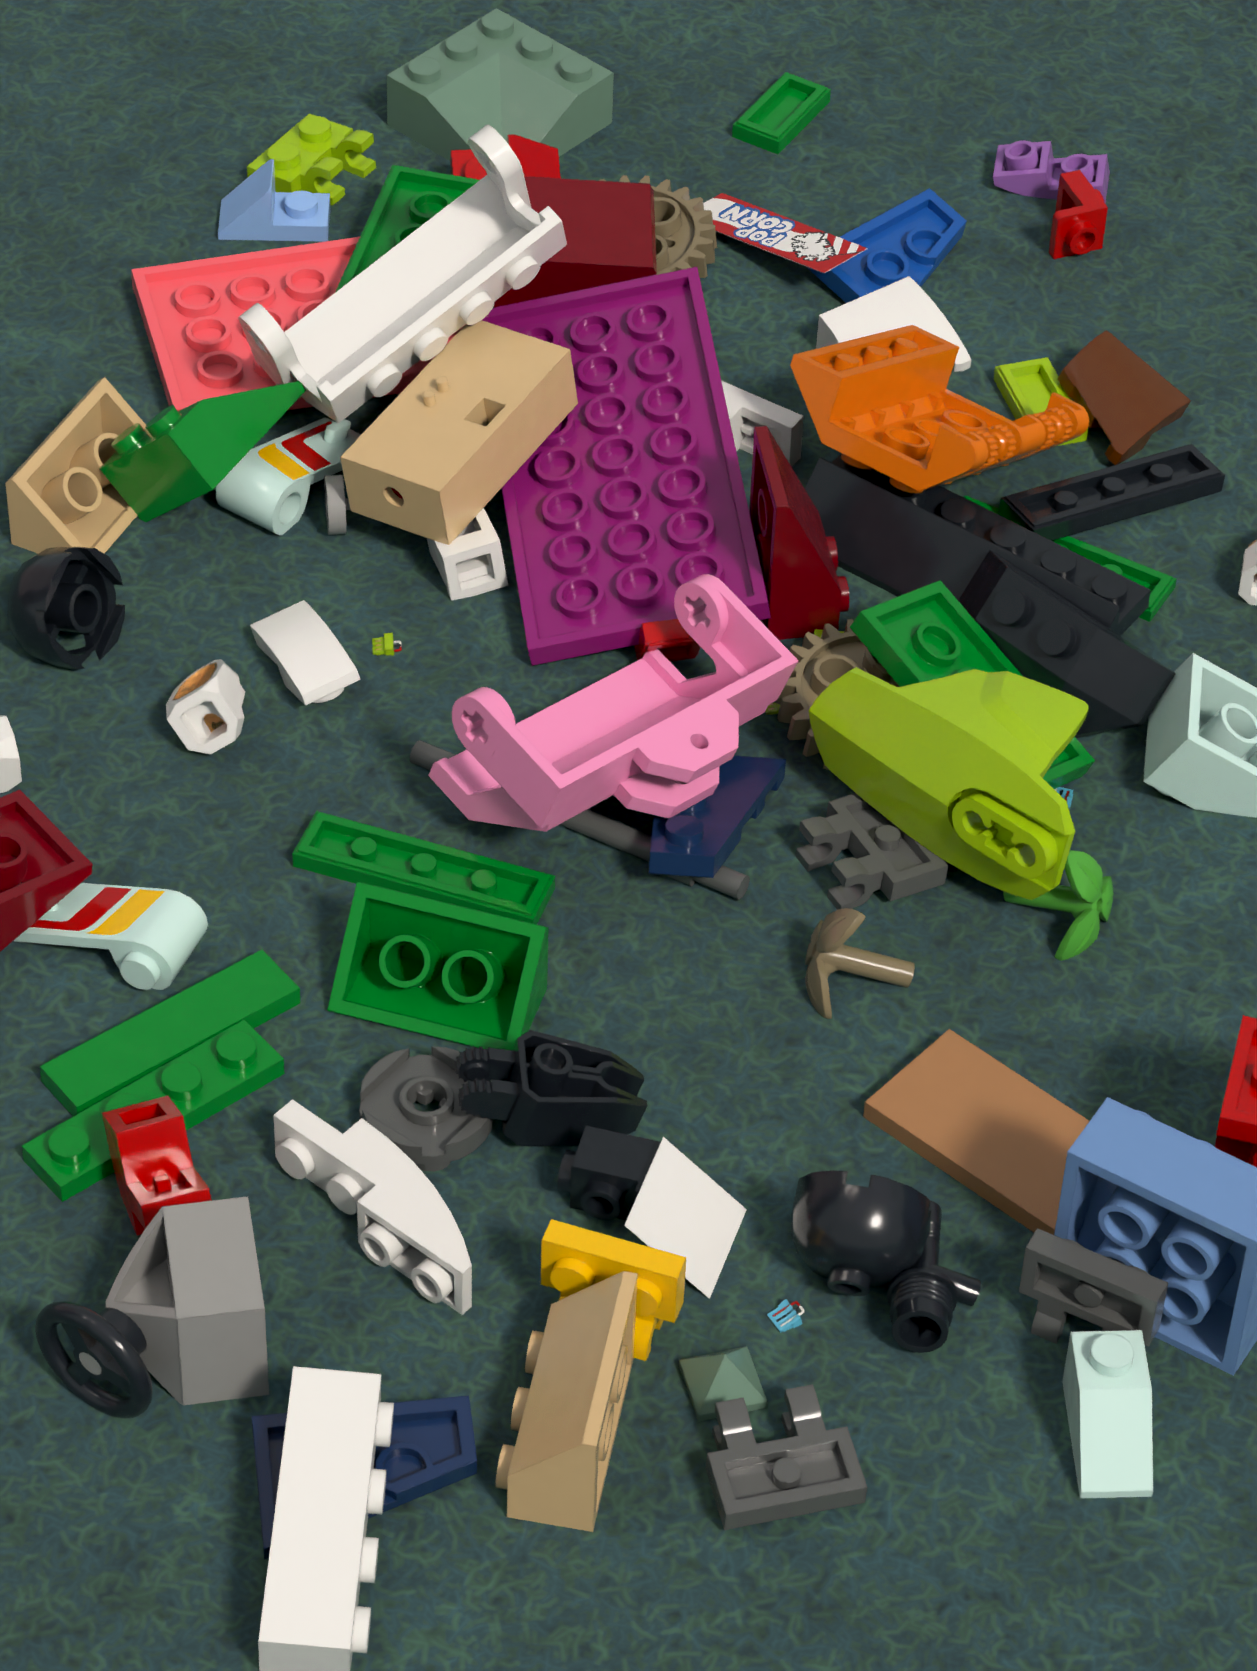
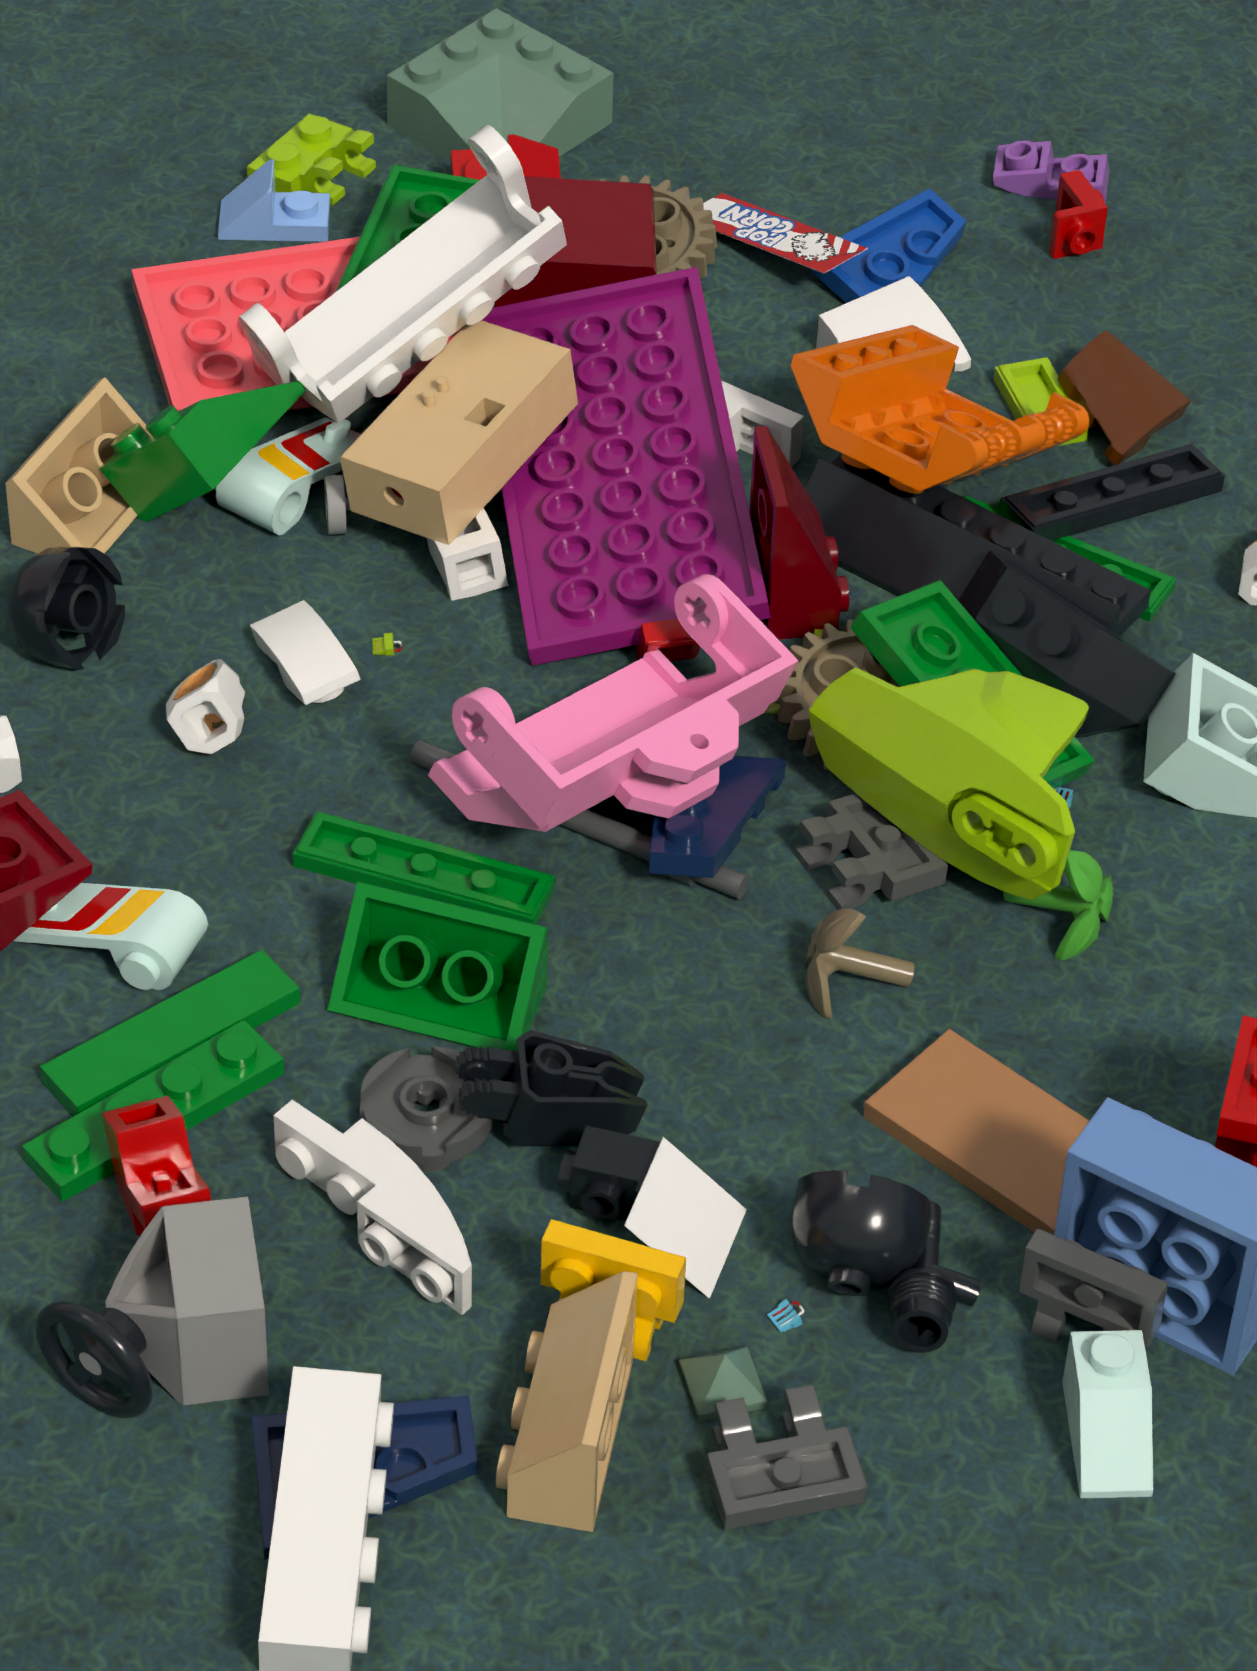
green tile [732,72,831,155] -> none

